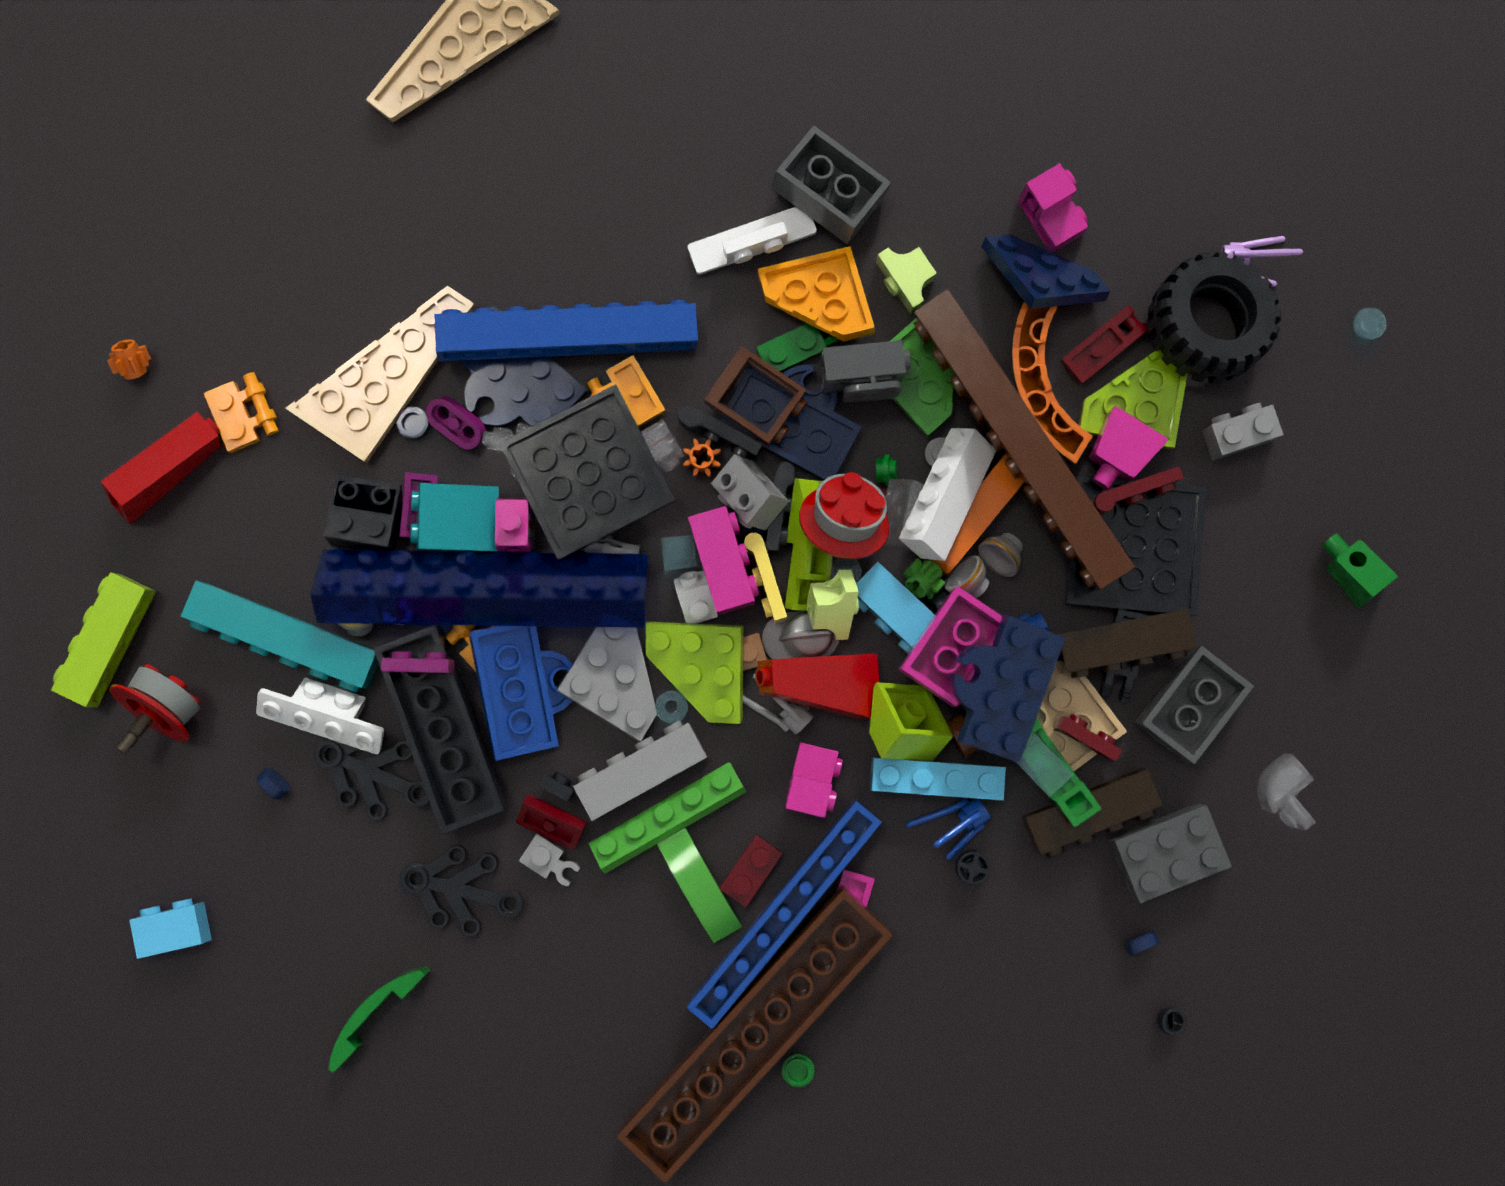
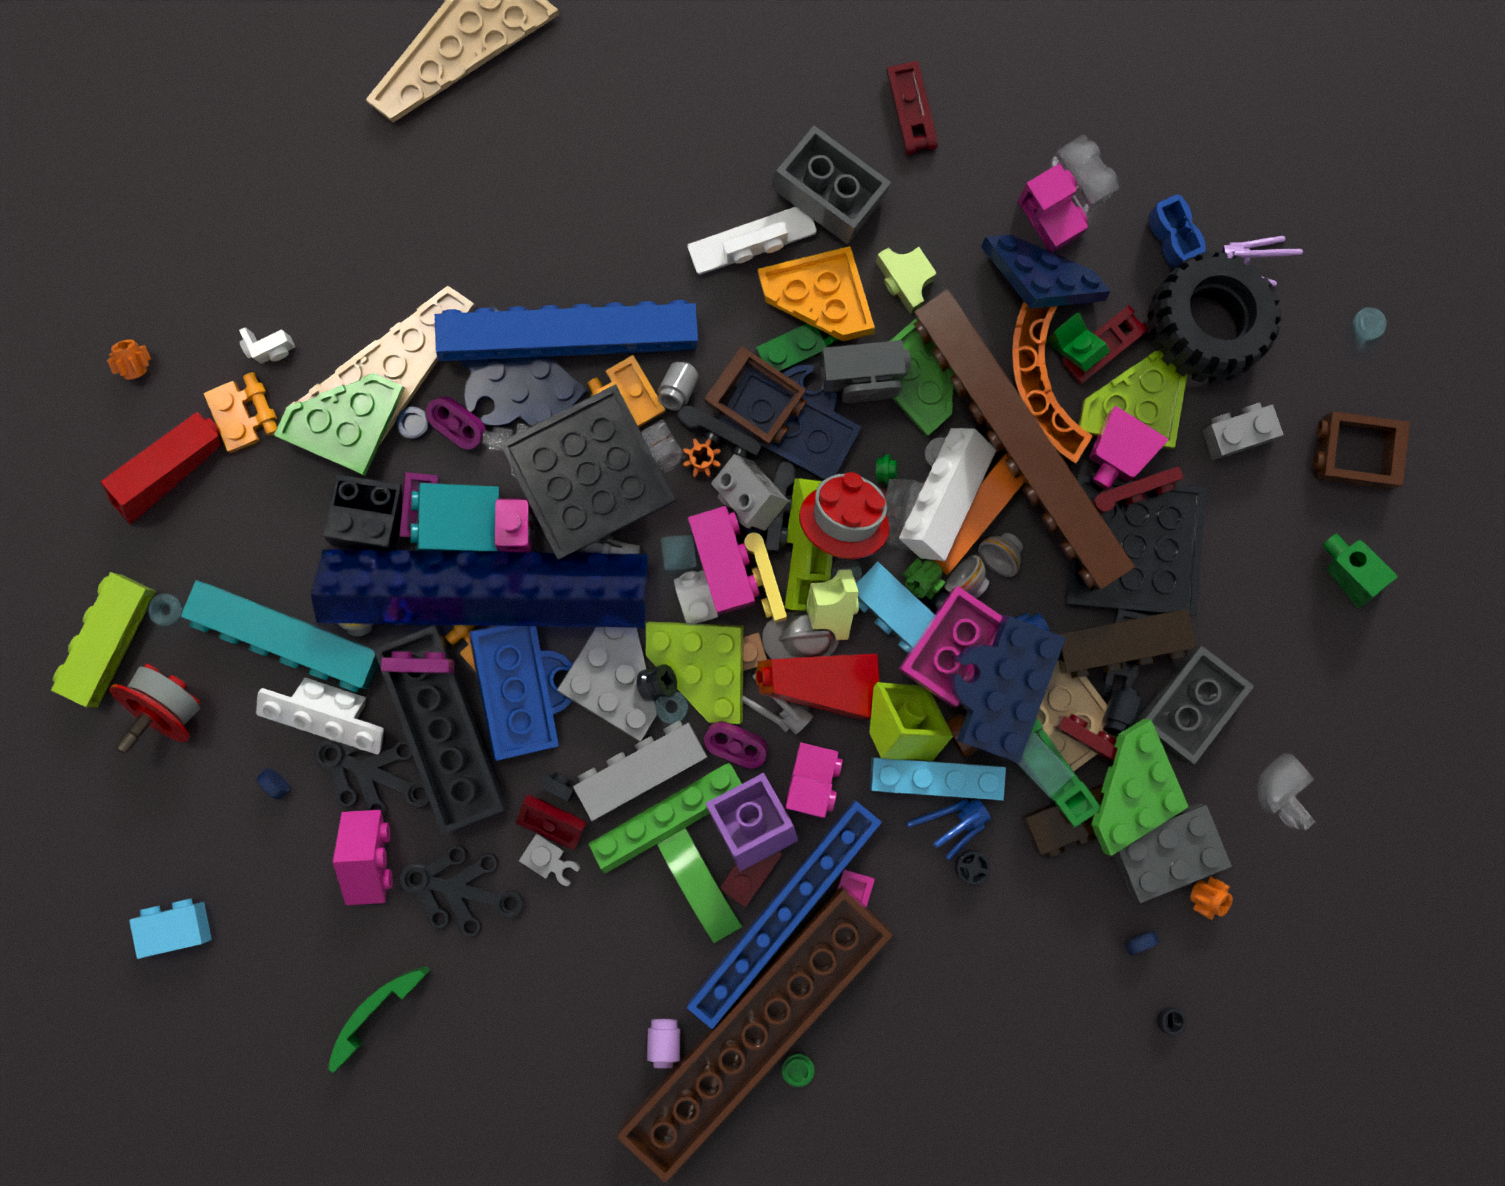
none -> clear light blue plate [148,593,182,626]
none -> white bracket [239,327,295,364]
none -> plate [274,373,405,476]
none -> dark pink brick [333,810,393,905]
none -> black wheel [637,664,677,701]
none -> lavender brick [647,1019,681,1068]
none -> light grey brick [658,362,699,411]
none -> magenta plate [704,721,768,769]
none -> medium lavender brick [705,773,798,871]
none -> dark red plate [886,60,938,156]
none -> green slope [1046,312,1110,372]
none -> clear brick [1051,134,1119,214]
none -> bright green plate [1092,719,1189,856]
none -> black brick [1102,687,1144,737]
none -> blue brick [1149,194,1206,269]
none -> orange gear [1190,876,1233,920]
none -> reddish brown window [1312,411,1410,490]

